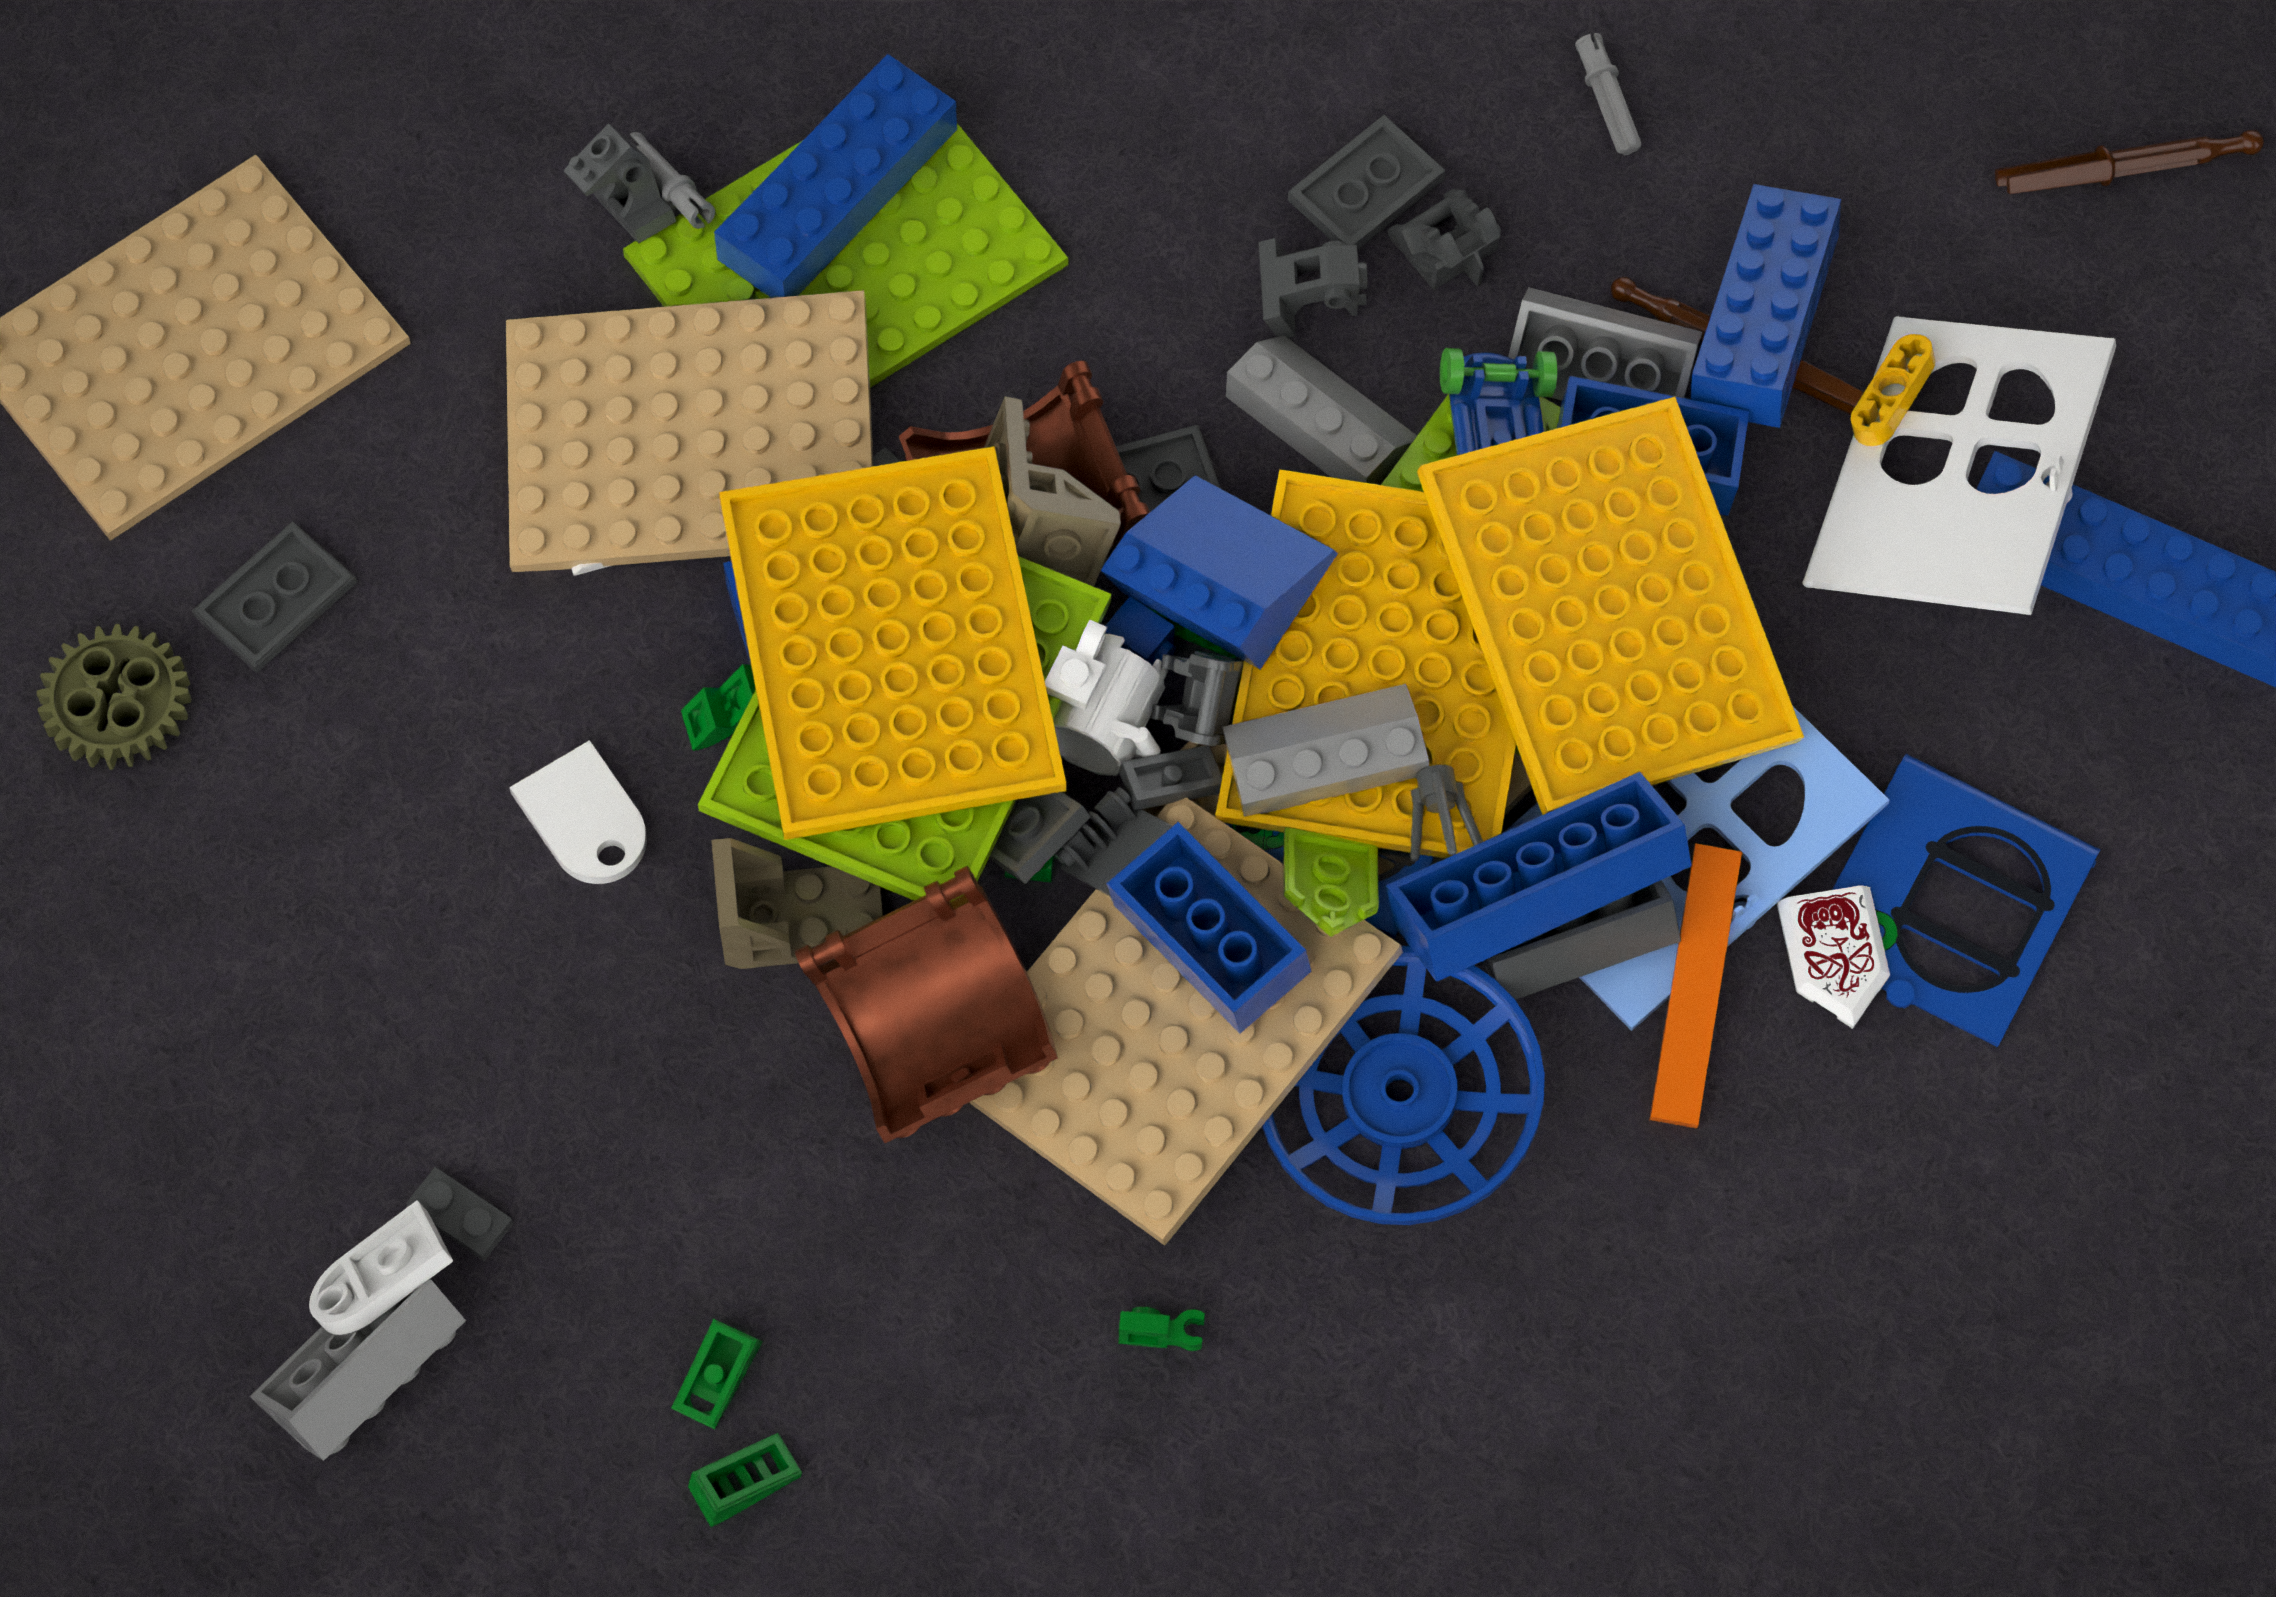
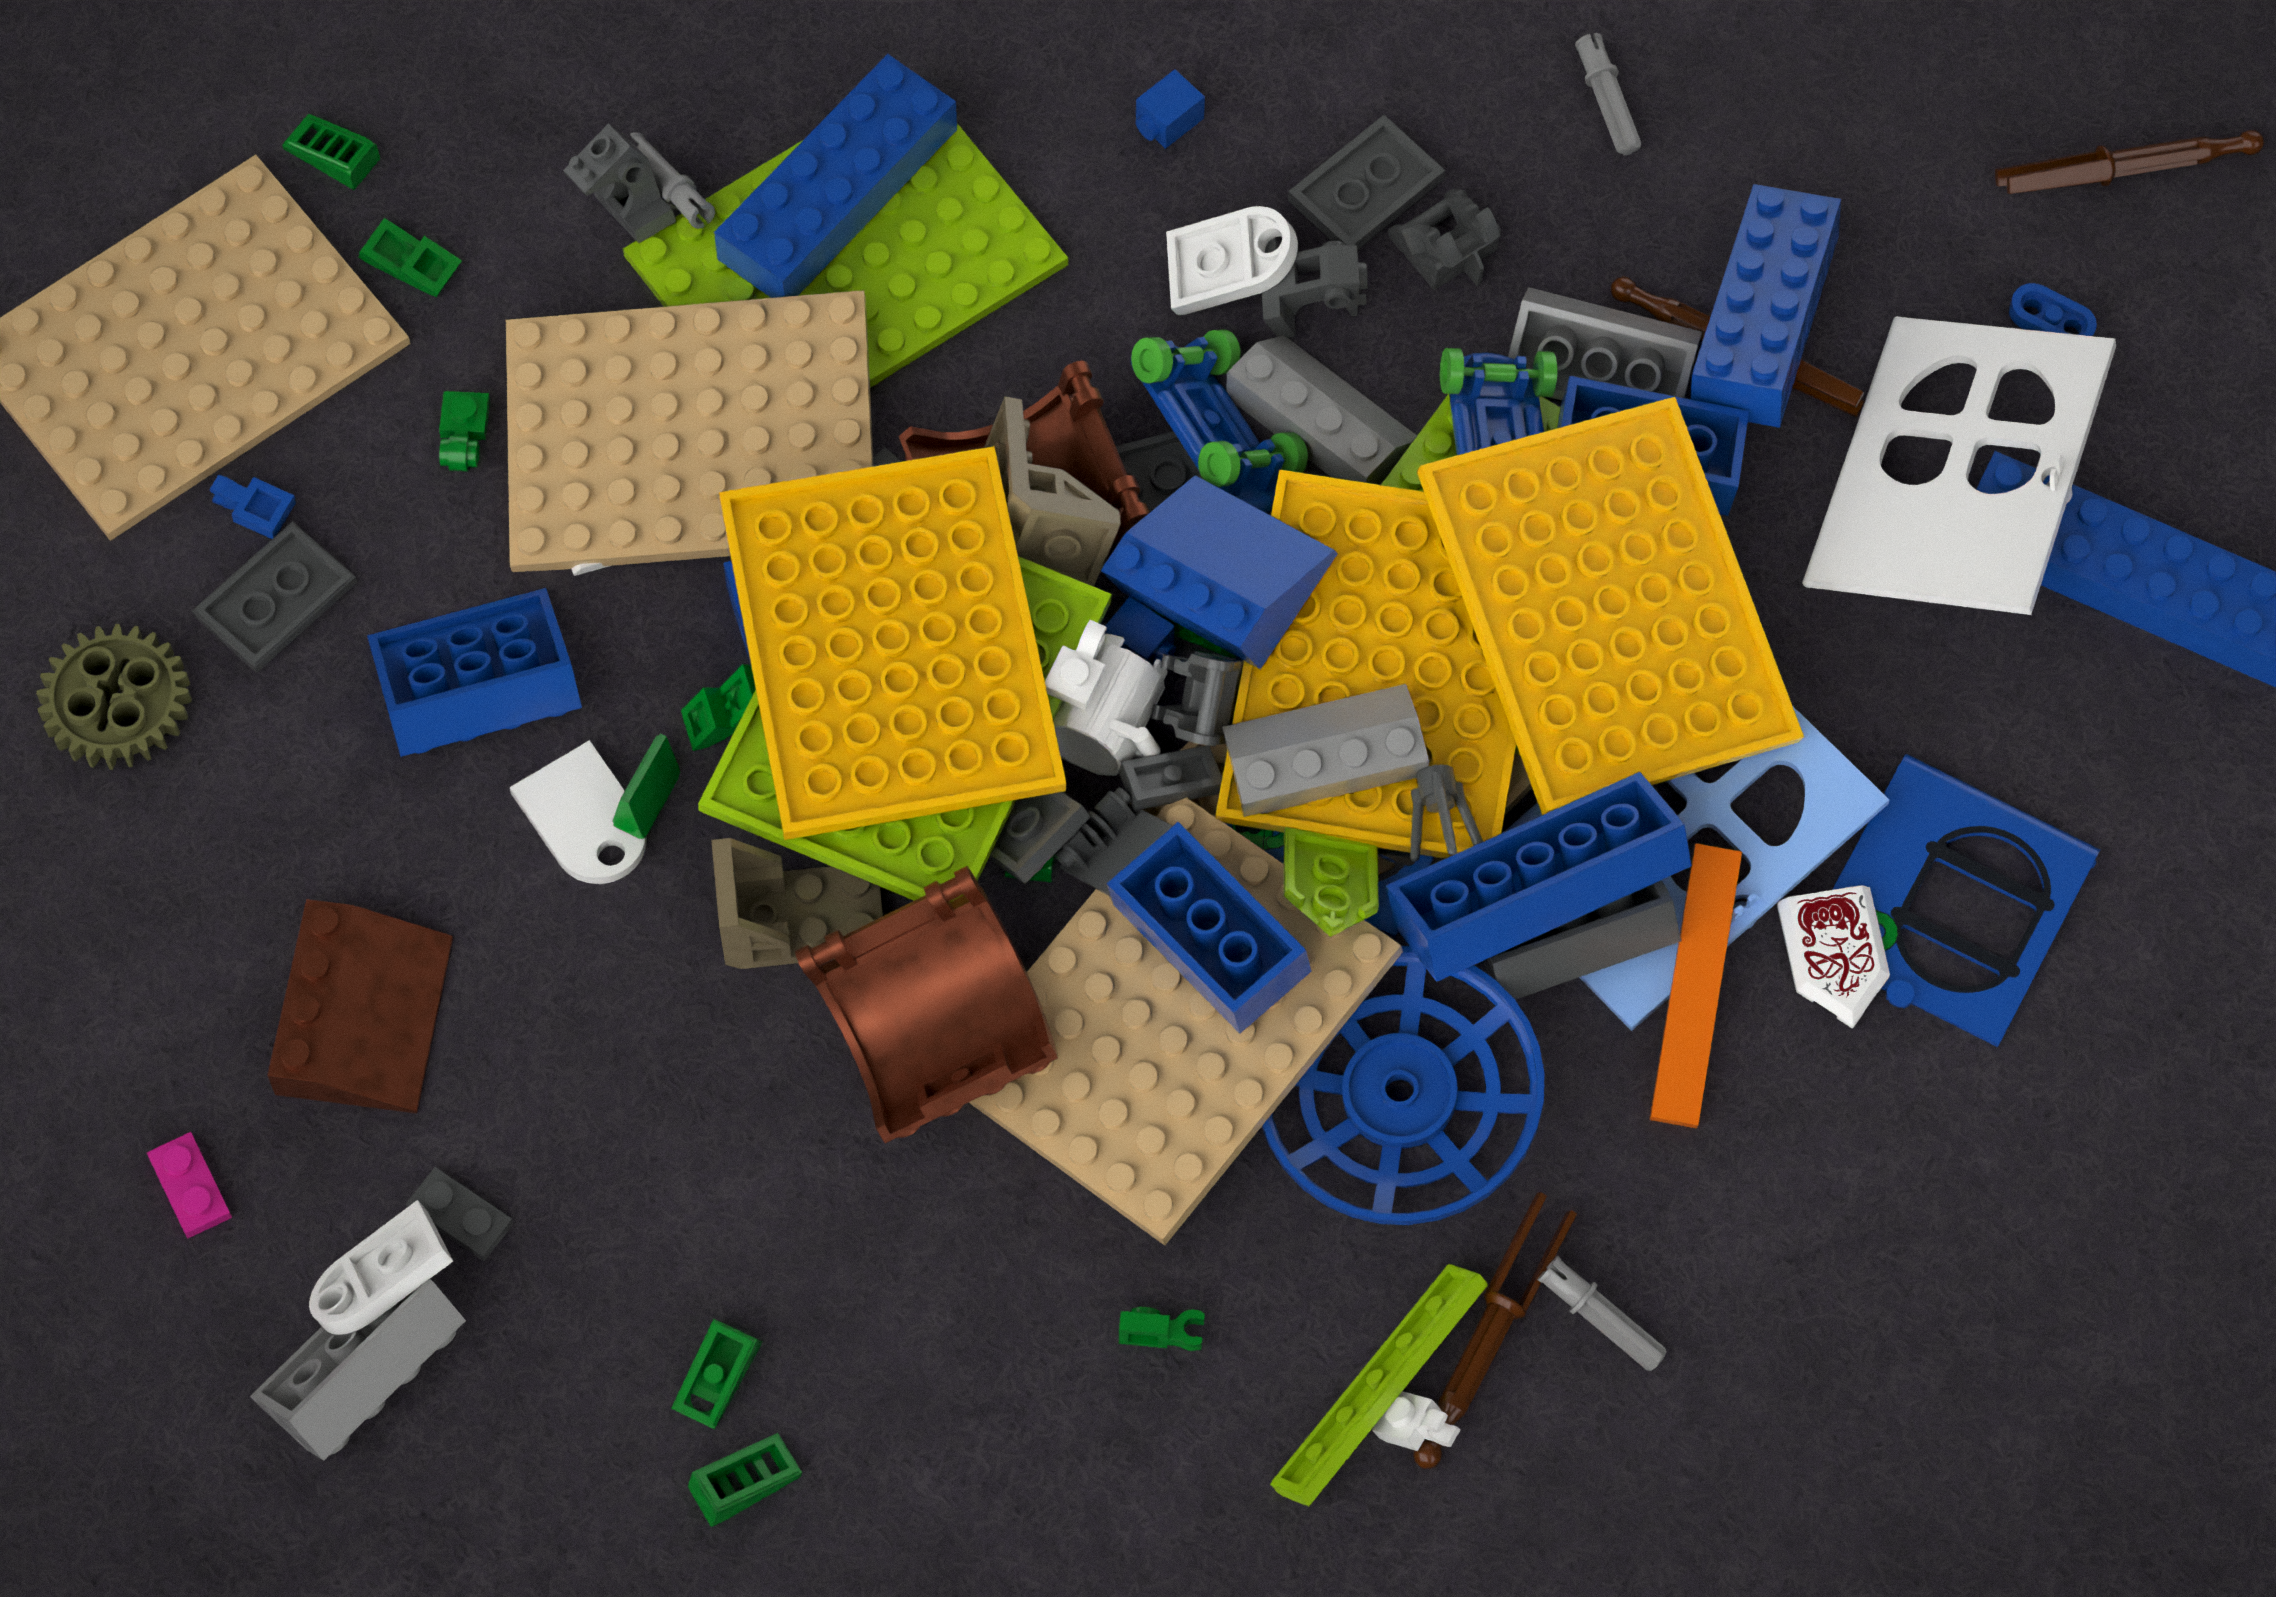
yellow beam [1850,334,1935,446] -> none
none -> dark pink plate [147,1132,232,1239]
none -> blue plate [210,475,296,539]
none -> copper slope [267,899,453,1114]
none -> green slope [282,113,380,190]
none -> green slope [358,218,462,297]
none -> blue slope [367,588,582,757]
none -> green plate [439,391,490,472]
none -> green slope [612,733,680,839]
none -> piece [1130,329,1308,514]
none -> blue brick [1135,69,1205,149]
none -> white tile [1166,206,1298,315]
none -> lime tile [1270,1264,1488,1507]
none -> white plate [1372,1391,1460,1451]
none -> reddish brown piece [1413,1192,1577,1469]
none -> light grey axle [1537,1256,1667,1371]
none -> blue plate [2009,283,2097,336]

